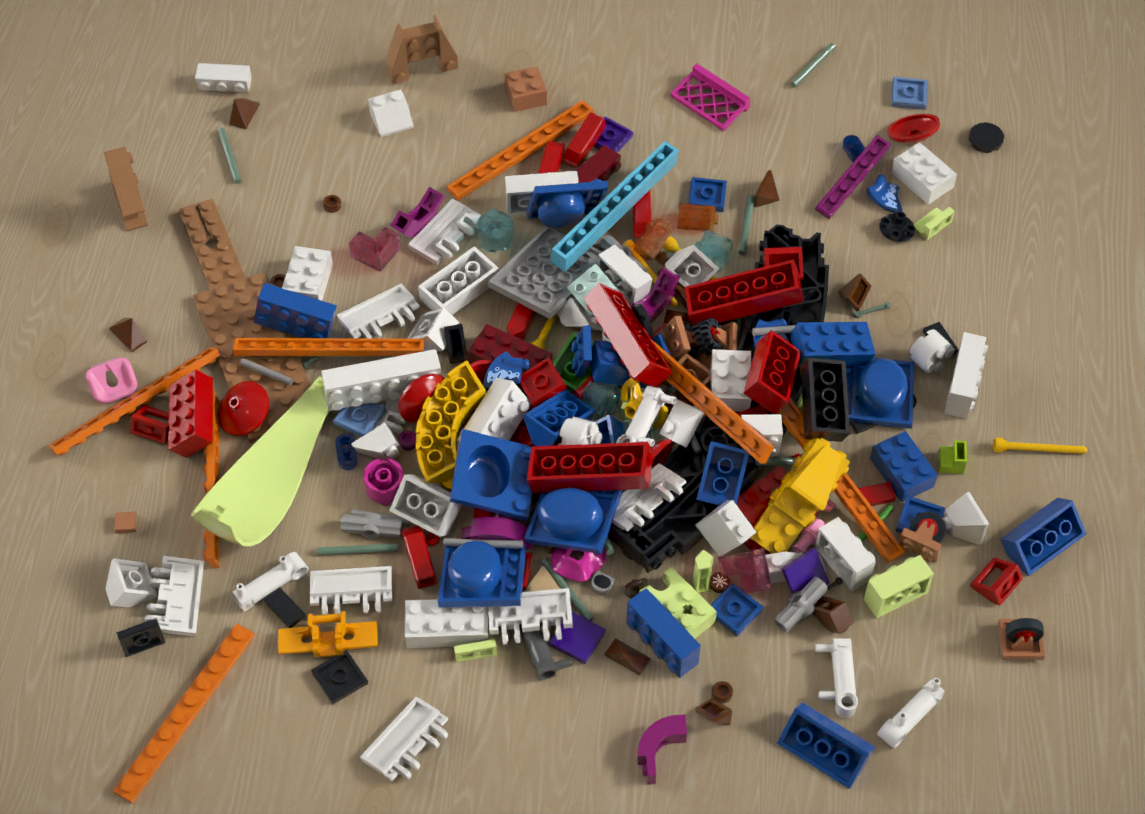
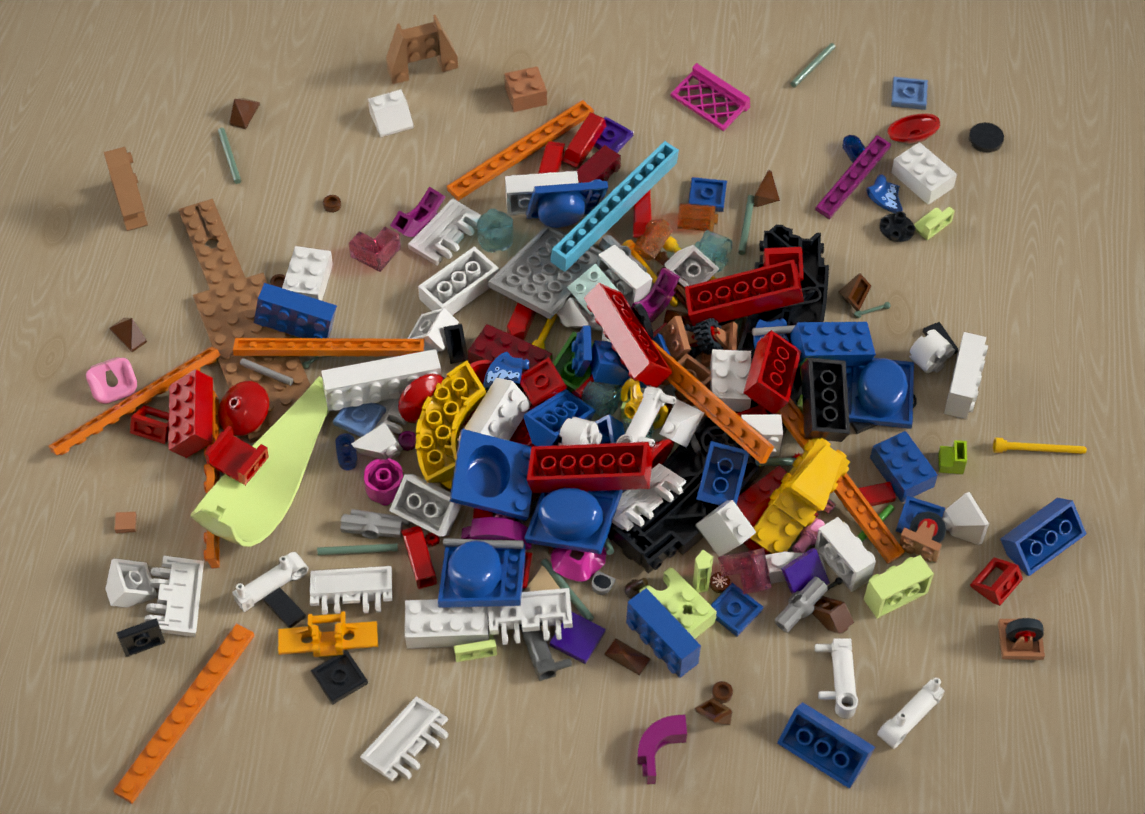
white brick [195,63,252,93] -> none
white hinge [337,283,420,338] -> none
none -> red panel [205,426,269,486]

